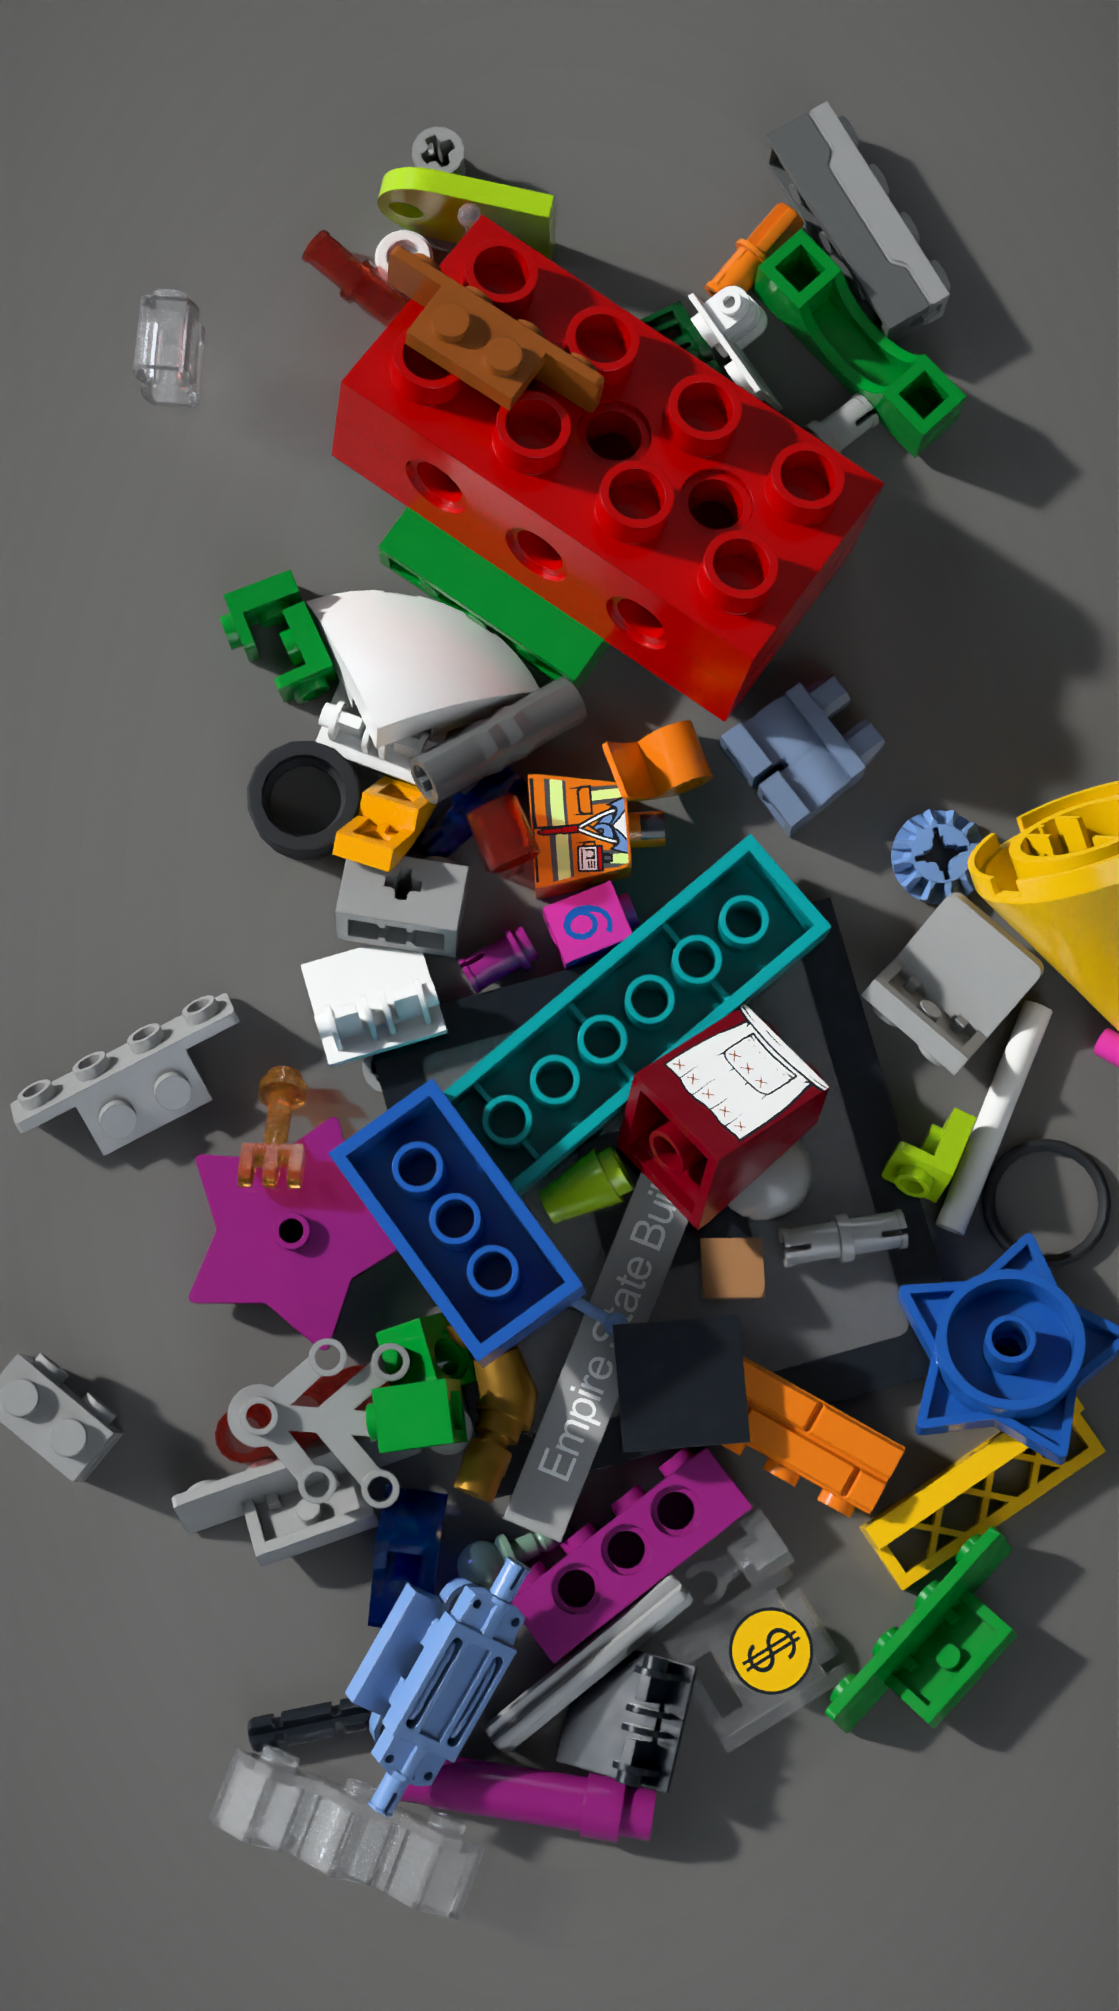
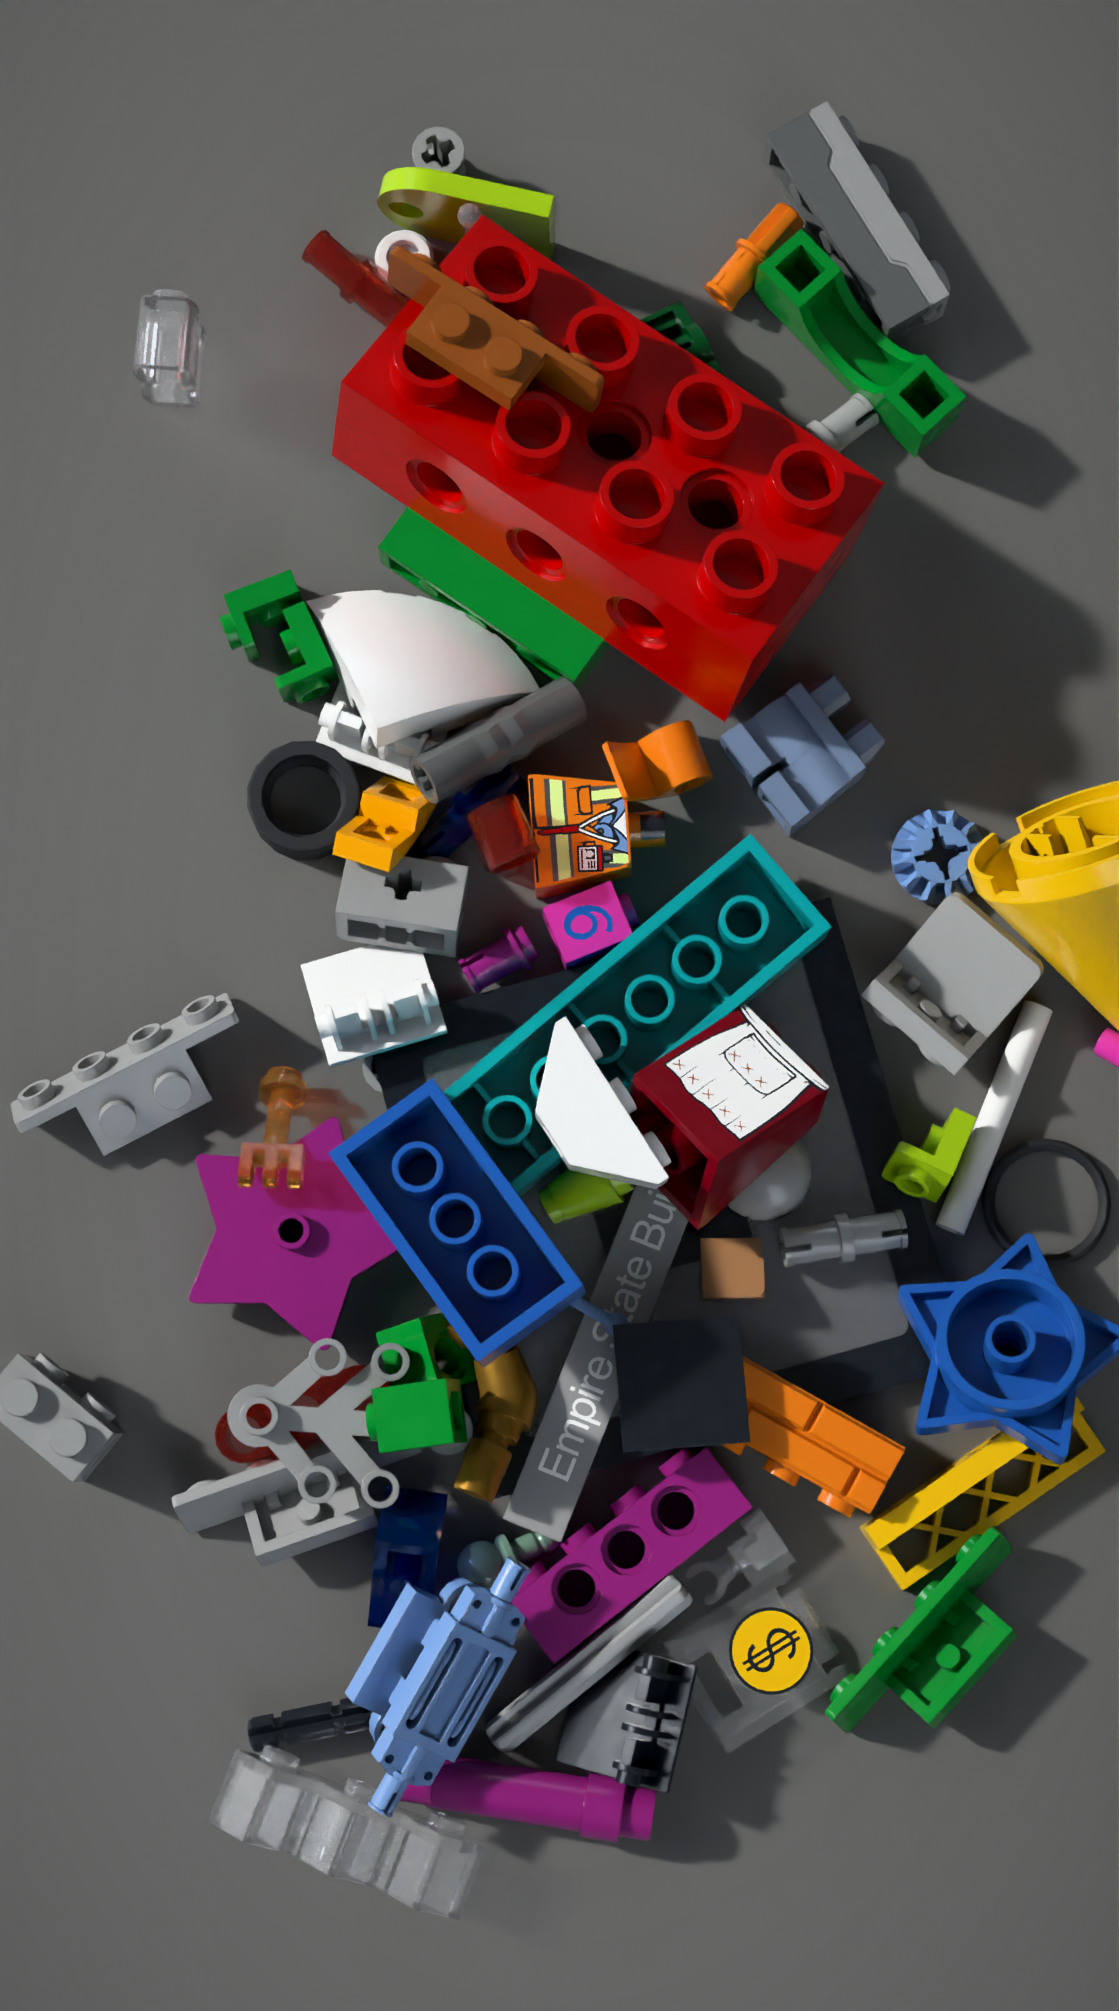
white hinge [688,286,783,412] -> none
none -> white slope [535,1016,672,1189]

